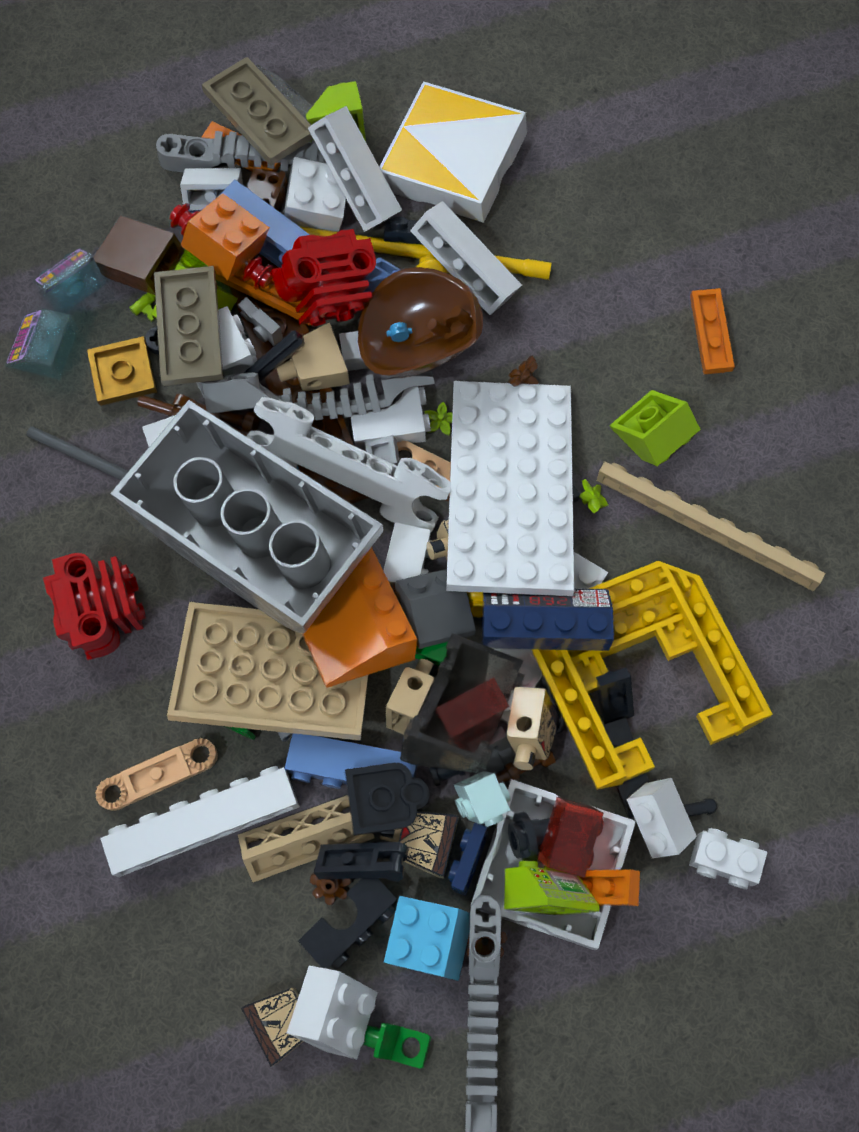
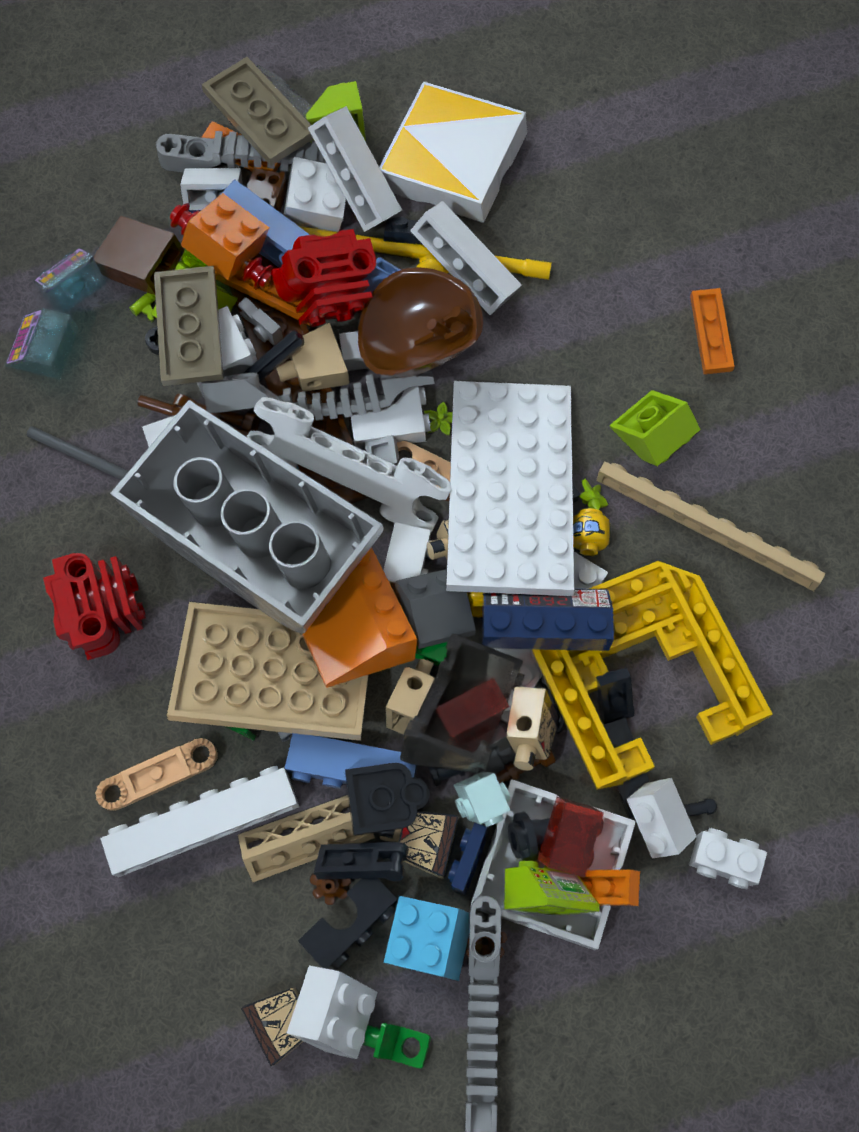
pearl gold plate [87,336,157,406] -> none
dark azure piece [386,322,412,342] -> none
reddish brown plant [507,355,539,387] -> none
none -> yellow head [573,508,610,556]

